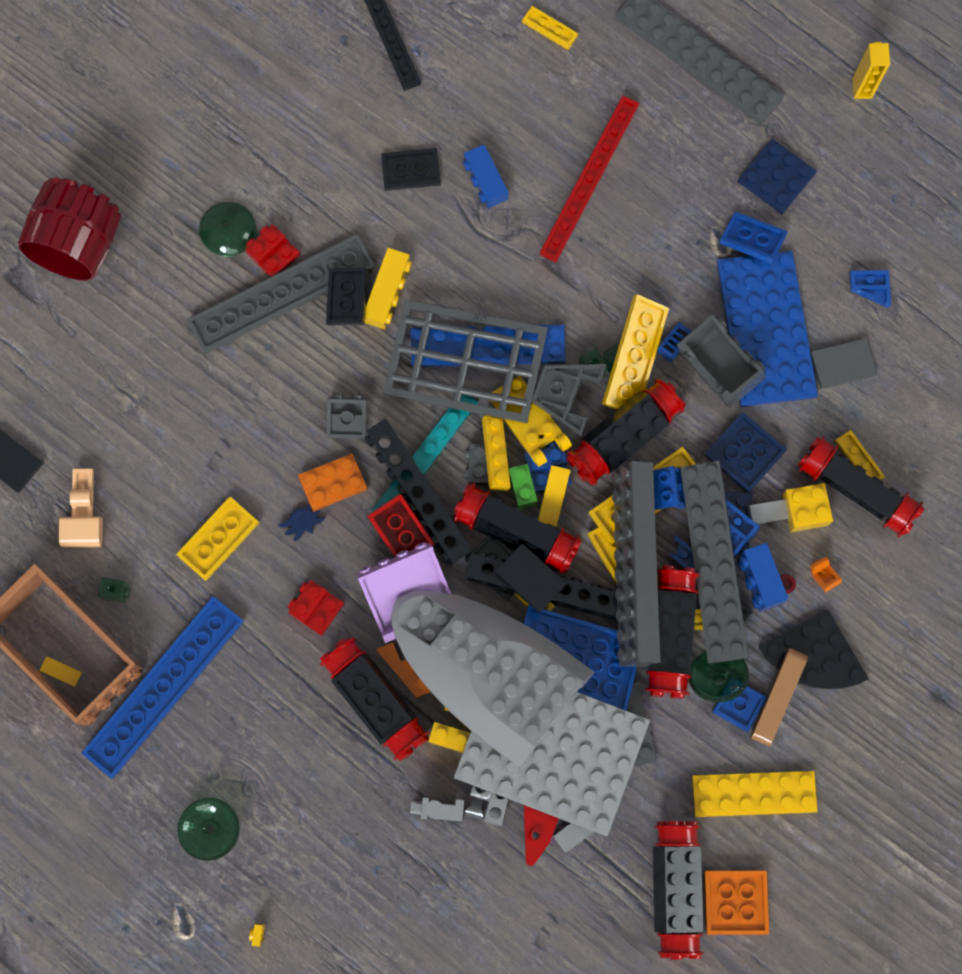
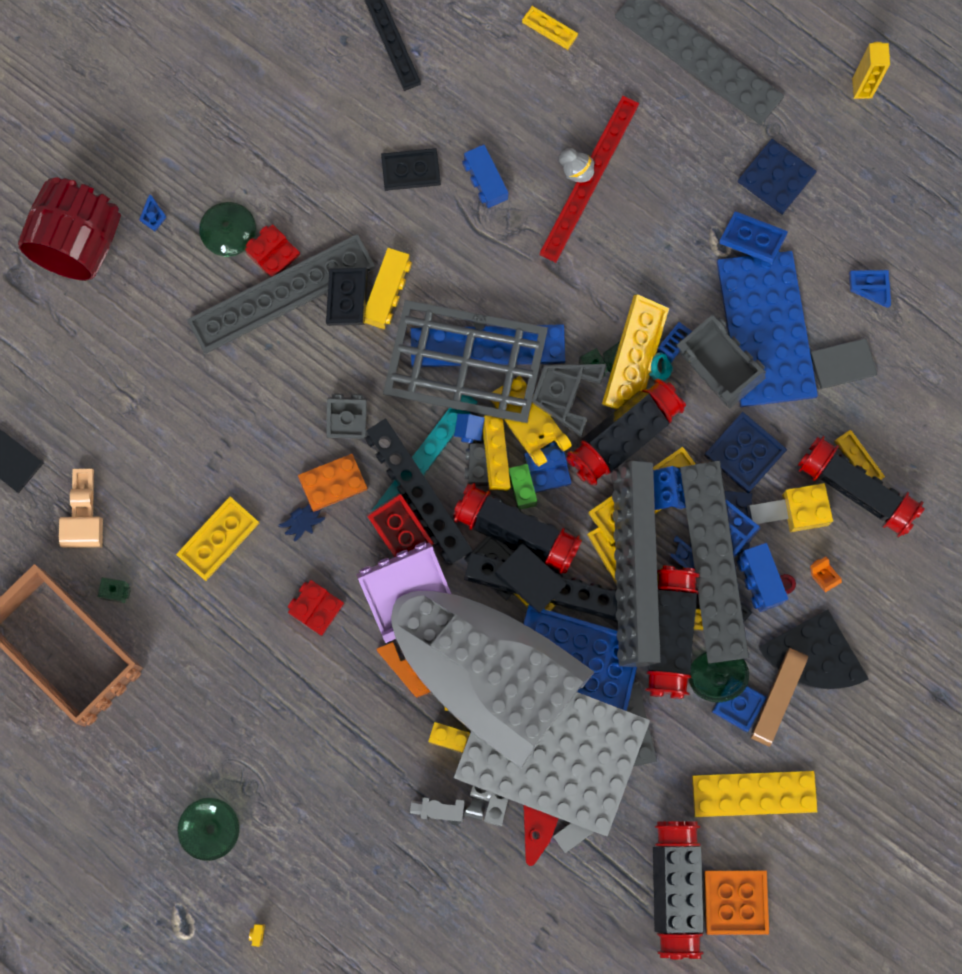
yellow sticker [39,656,82,687] -> none
blue plate [81,596,245,779] -> none
black brick [320,637,430,761] -> none
yellow tile [538,465,570,527] -> none
none -> blue piece [139,195,167,232]
none -> blue brick [454,414,485,444]
none -> light grey hair [558,148,594,182]
none -> teal piece [649,353,673,381]

